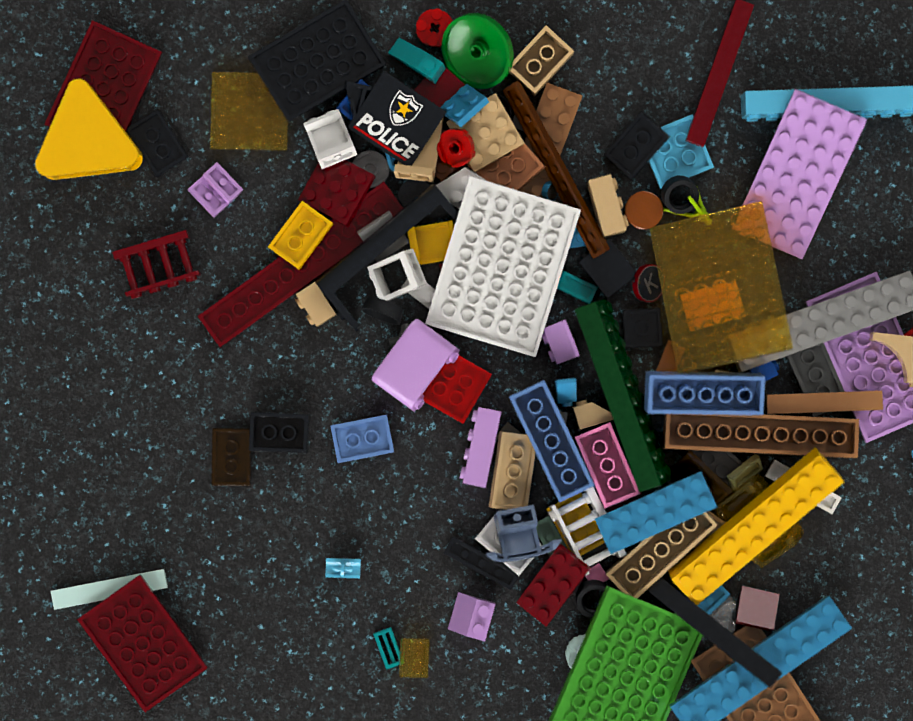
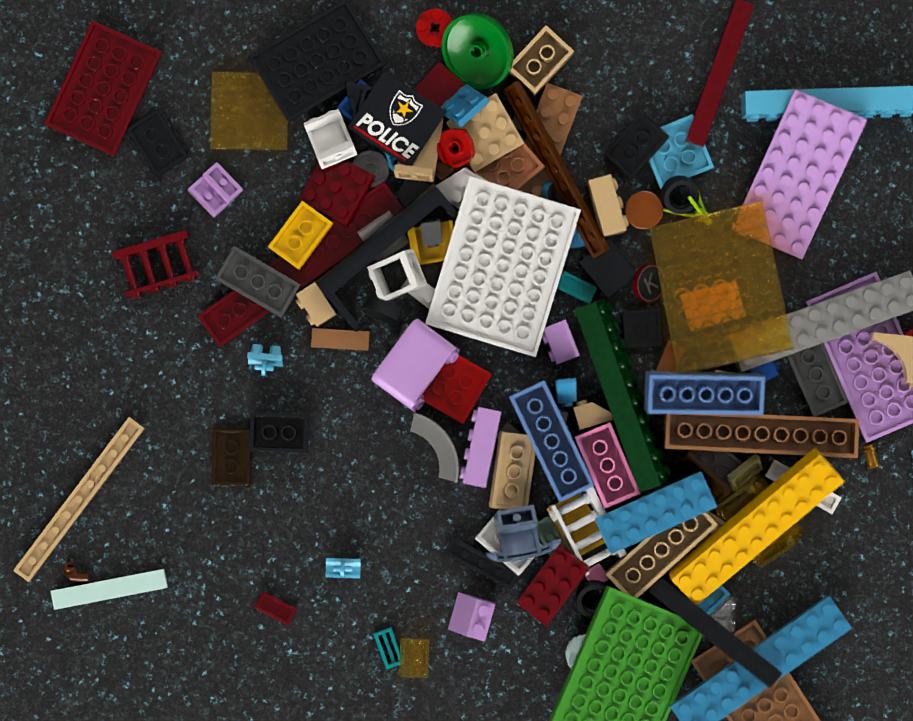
yellow brick [35,79,143,180] -> none
dark red plate [77,574,208,712] -> none
medium blue plate [330,415,394,463] -> none
teal slope [388,38,446,84] -> none
tile [735,586,780,632] -> none
medium nougat tile [766,391,883,414] -> none
none -> tan plate [13,417,145,582]
none -> reddish brown arm [63,562,89,582]
none -> dark grey plate [215,246,301,318]
none -> medium azure hips [247,344,283,376]
none -> dark red tile [255,591,297,626]
none -> medium nougat tile [311,328,370,351]
none -> light grey panel [410,413,459,483]
none -> dark grey brick [420,217,443,248]
none -> pearl gold pin [862,443,880,469]

